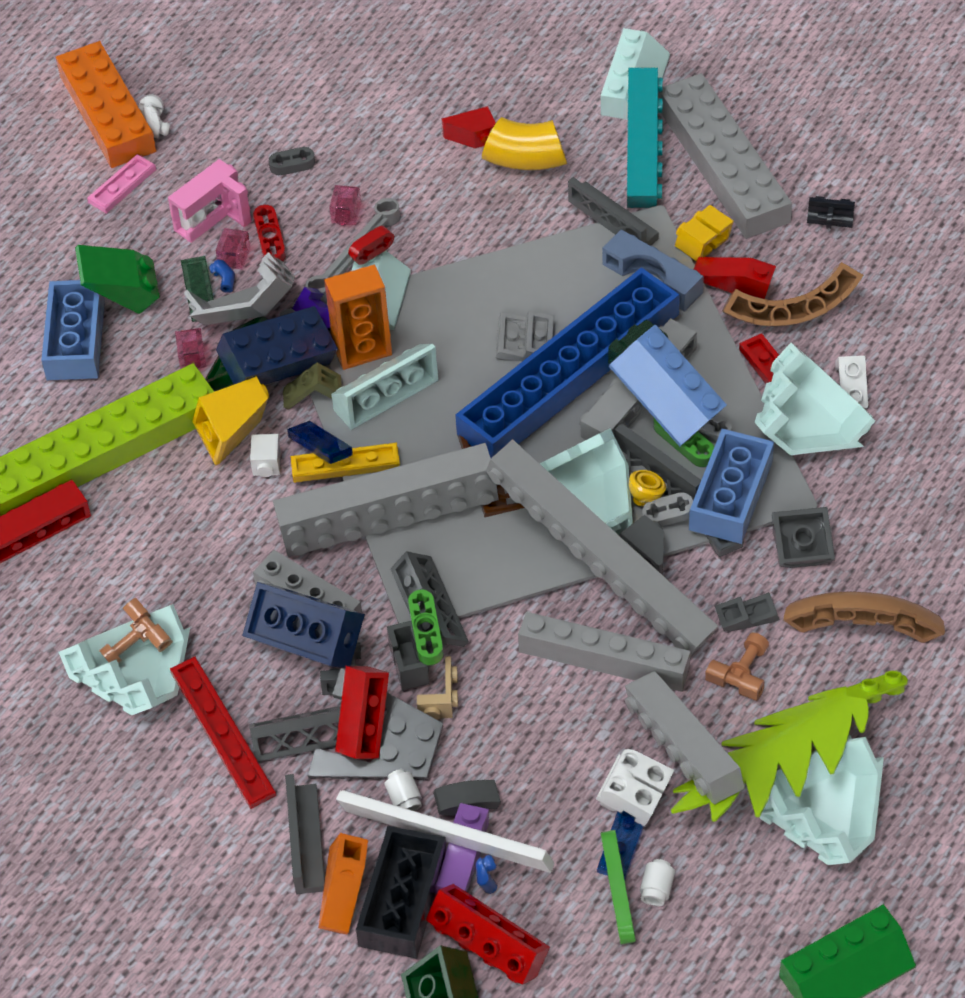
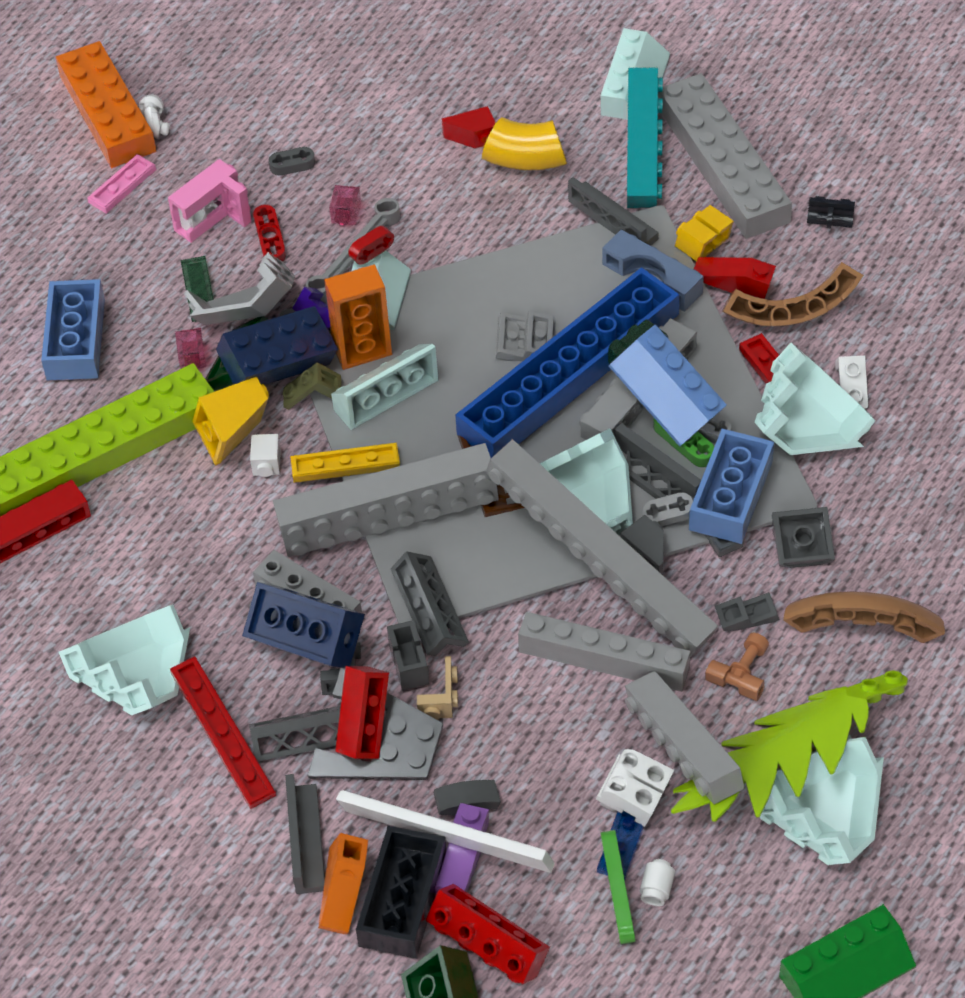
green slope [75,245,160,314] -> none
nougat bar [99,598,173,664] -> none
blue arm [209,260,235,292] -> none
clear pink brick [215,228,251,270] -> none
clear blue tile [287,420,353,464] -> none
white brick [384,769,422,811] -> none
bright green beam [408,590,443,665] -> none
blue arm [476,855,497,894] -> none
yellow brick [629,470,666,507] -> none

